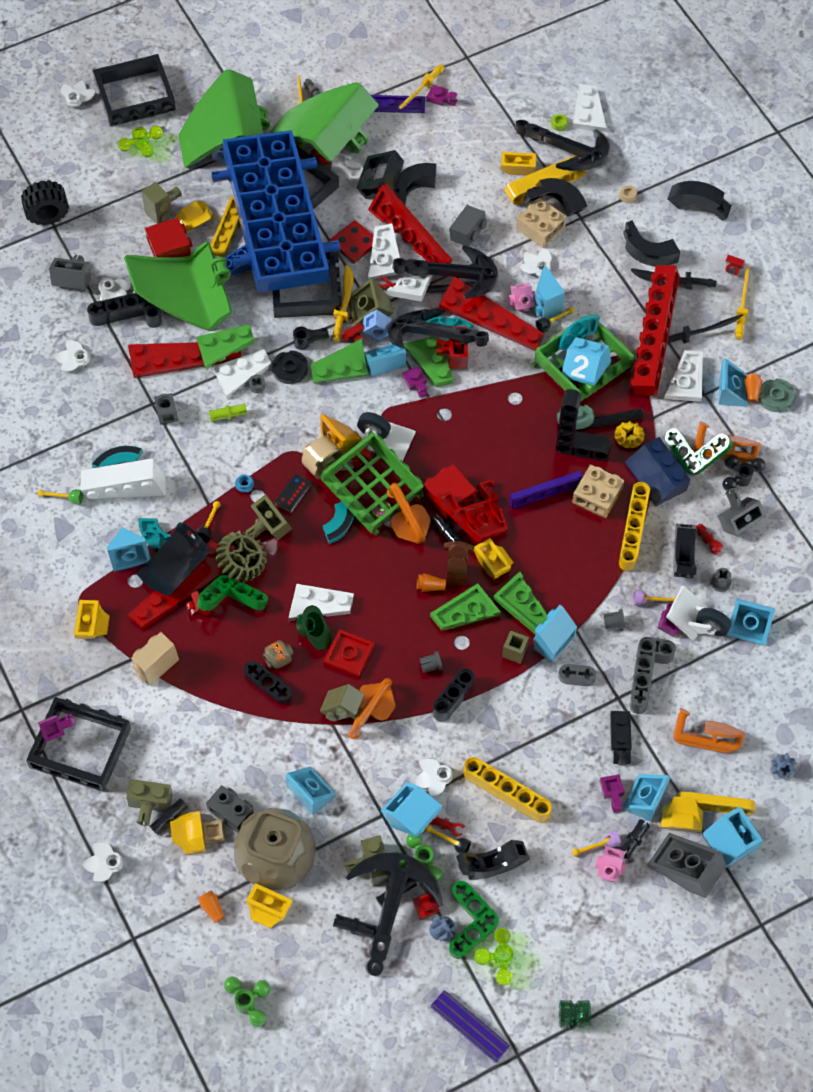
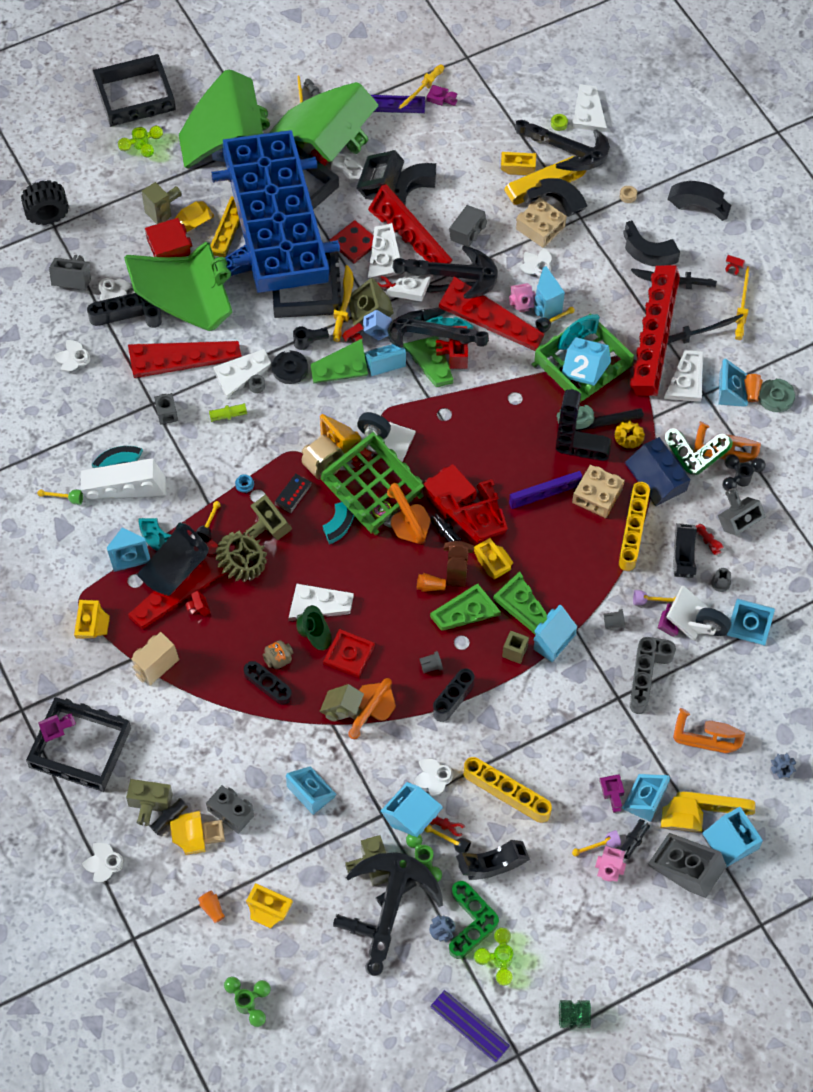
white plate [61,81,95,107] -> none
bright green wing [197,324,255,370] -> none
green beam [197,575,268,611] -> none
dark tan rock [234,808,316,891] -> none
magenta plate [402,366,427,398] -> none
red tile [413,893,440,920] -> none
dark grey beam [558,664,596,686] -> none
black hinge [610,711,632,764] -> none

